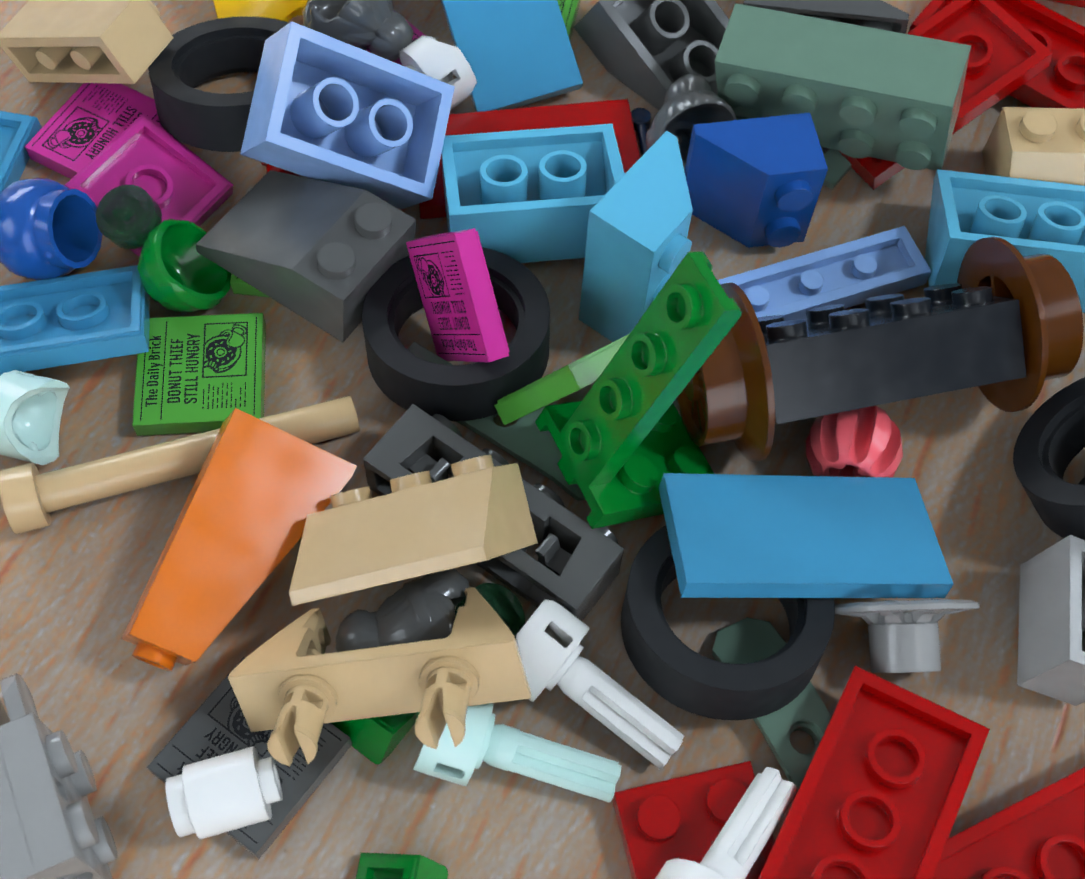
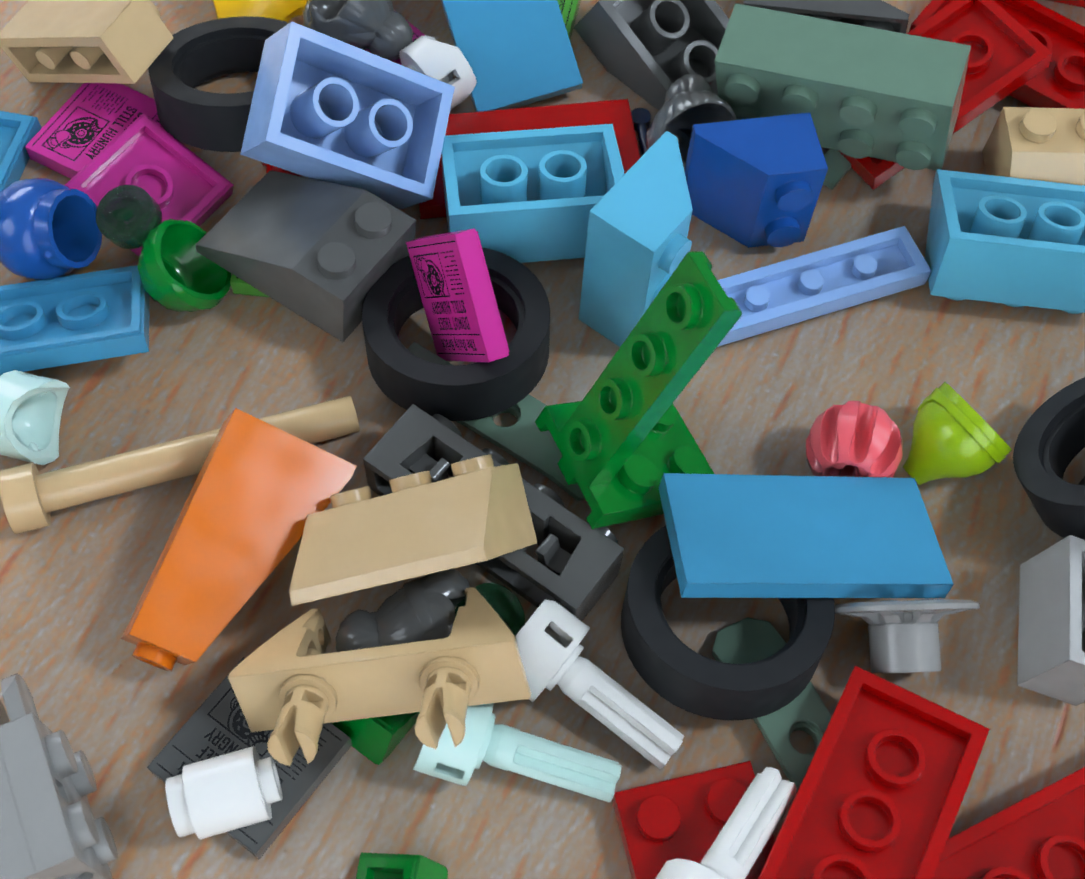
bright green tile [132,313,266,436] -> none
bright green tile [494,334,629,425] -> none
brick [676,237,1084,462] -> none
none -> lime helmet [903,382,1012,485]

